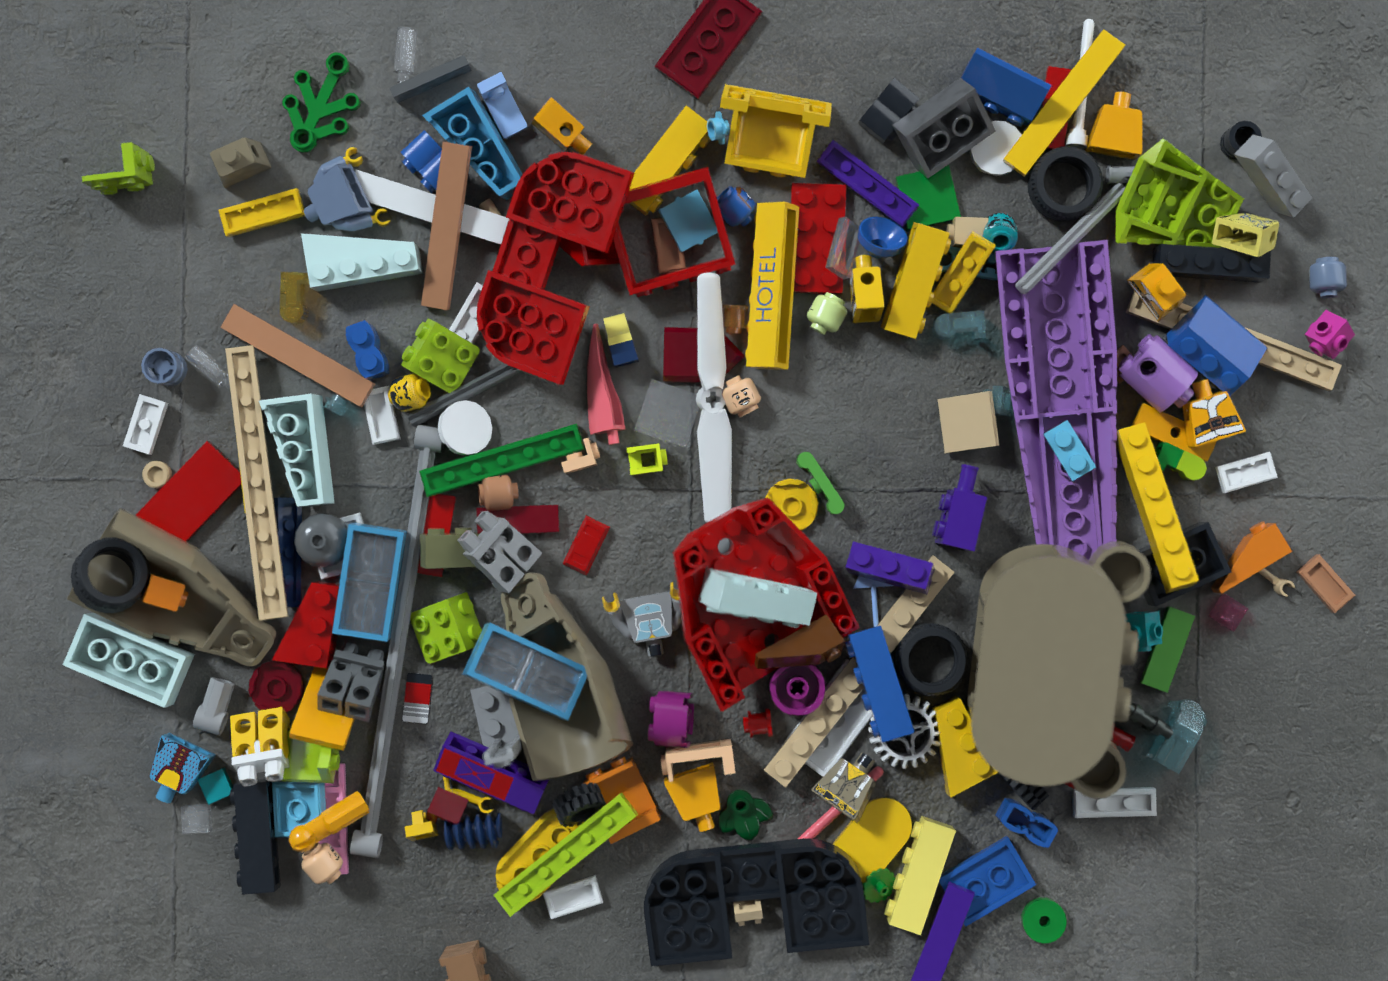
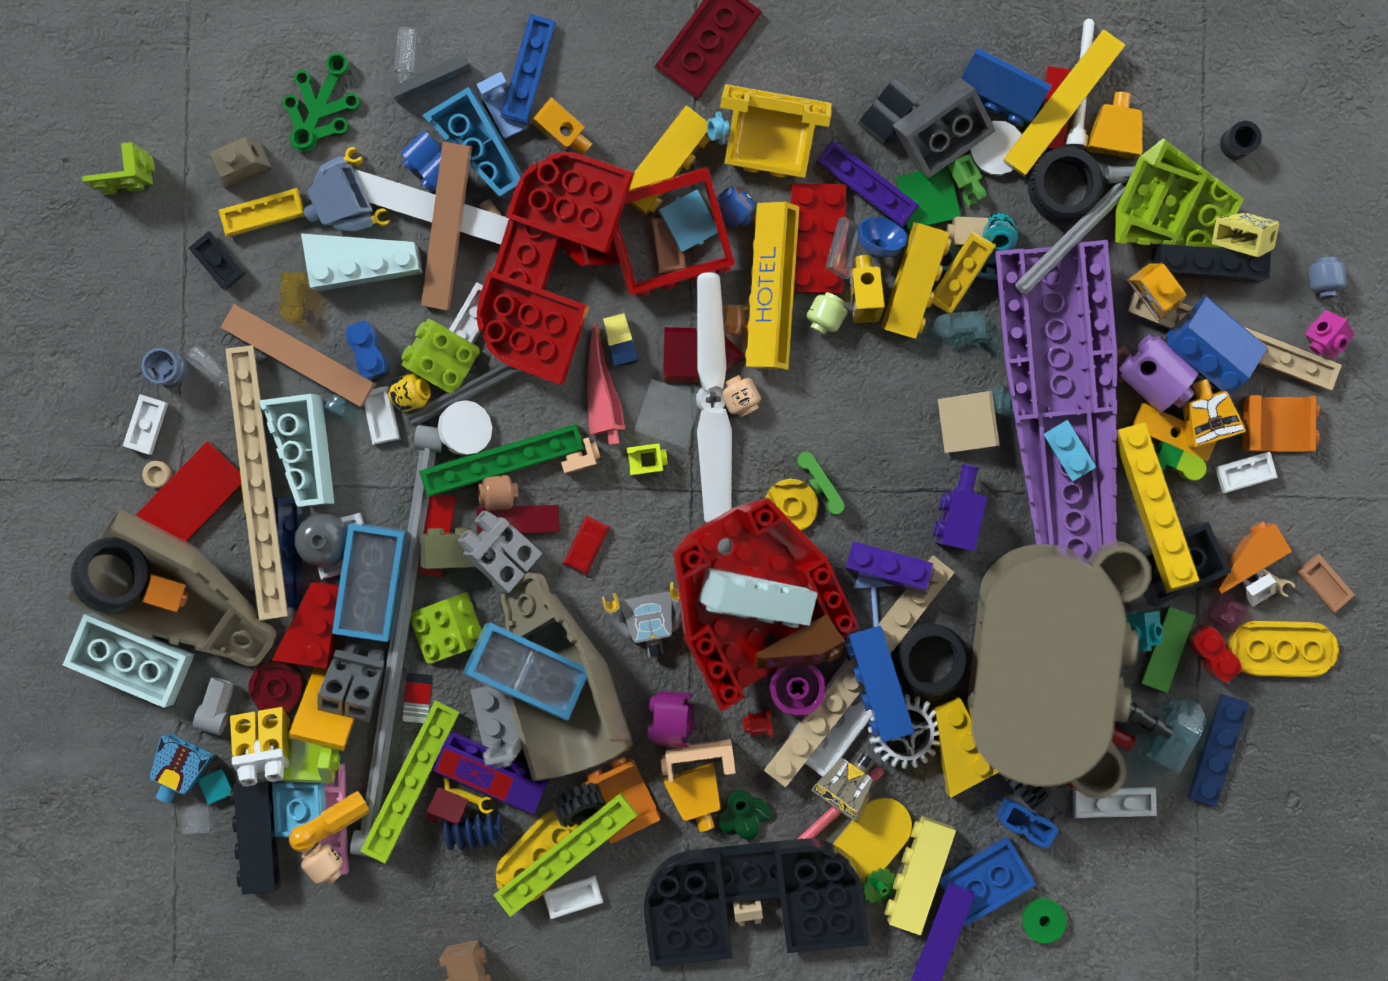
yellow tile [405,810,439,841] -> none
light grey brick [1234,135,1312,218] -> none
none -> black plate [188,231,246,291]
none -> lime plate [360,701,460,863]
none -> blue tile [501,14,556,126]
none -> bright green plate [948,154,987,206]
none -> red brick [1186,625,1242,683]
none -> dark blue plate [1187,693,1249,807]
none -> yellow tile [1227,621,1339,677]
none -> orange panel [1242,395,1320,452]
none -> white tile [1242,571,1276,607]

